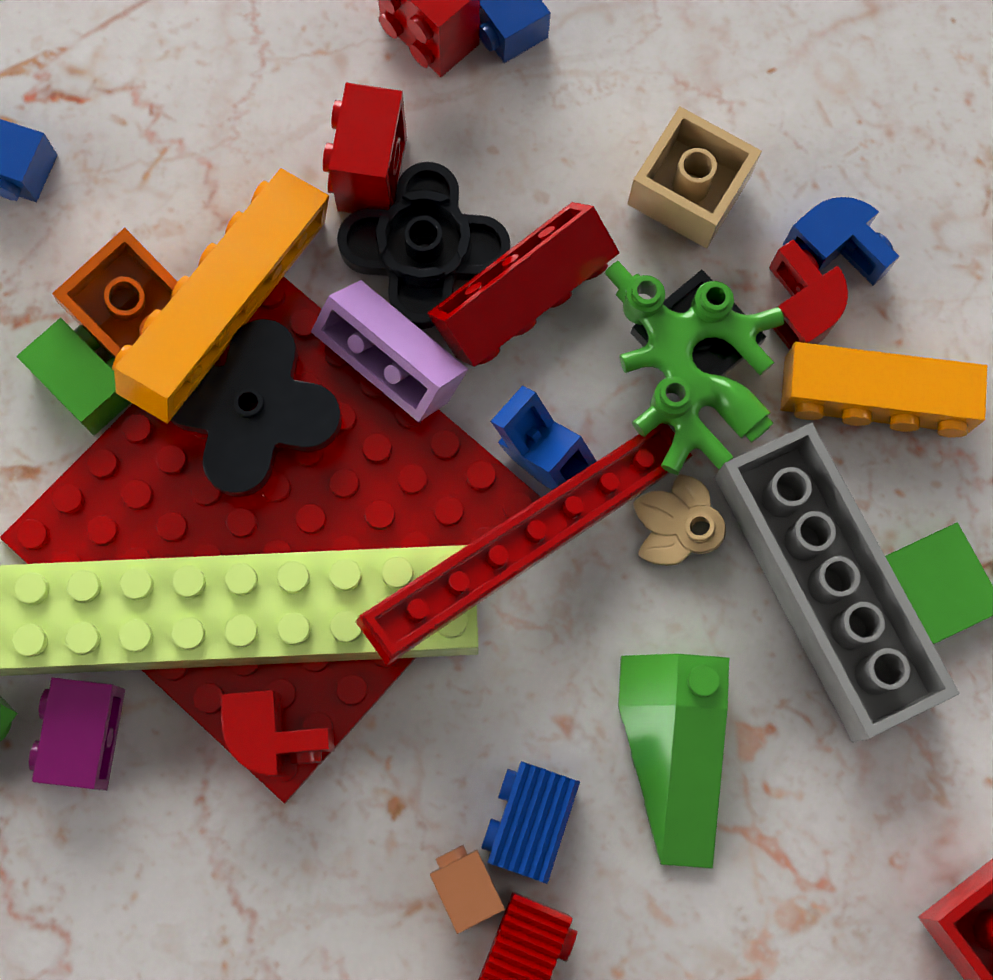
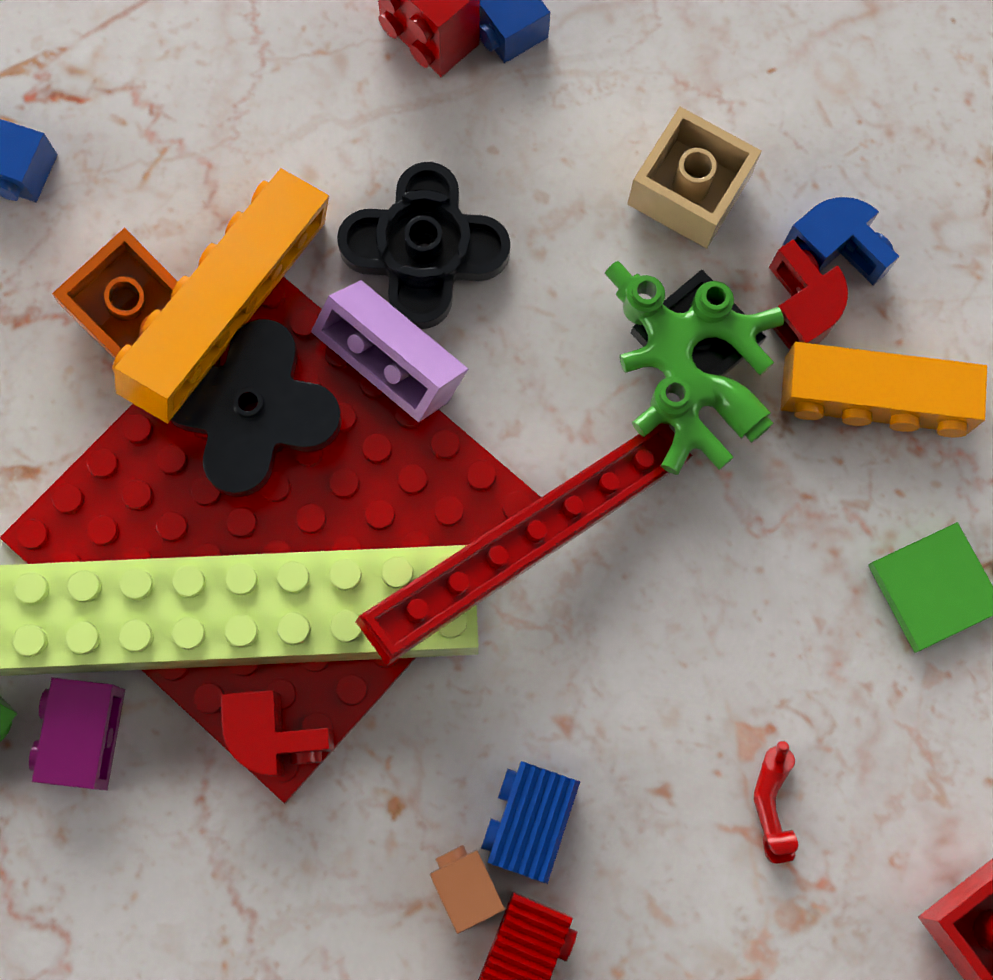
bright green brick [16,317,131,436] -> none
red brick [323,82,407,213] -> none
red brick [427,202,620,367] -> none
blue brick [490,385,597,490] -> none
bright green wedge [618,654,729,869] -> none
tan plate [633,474,726,566] -> none
light grey brick [714,423,960,742] -> none
none -> red piece [753,741,799,864]

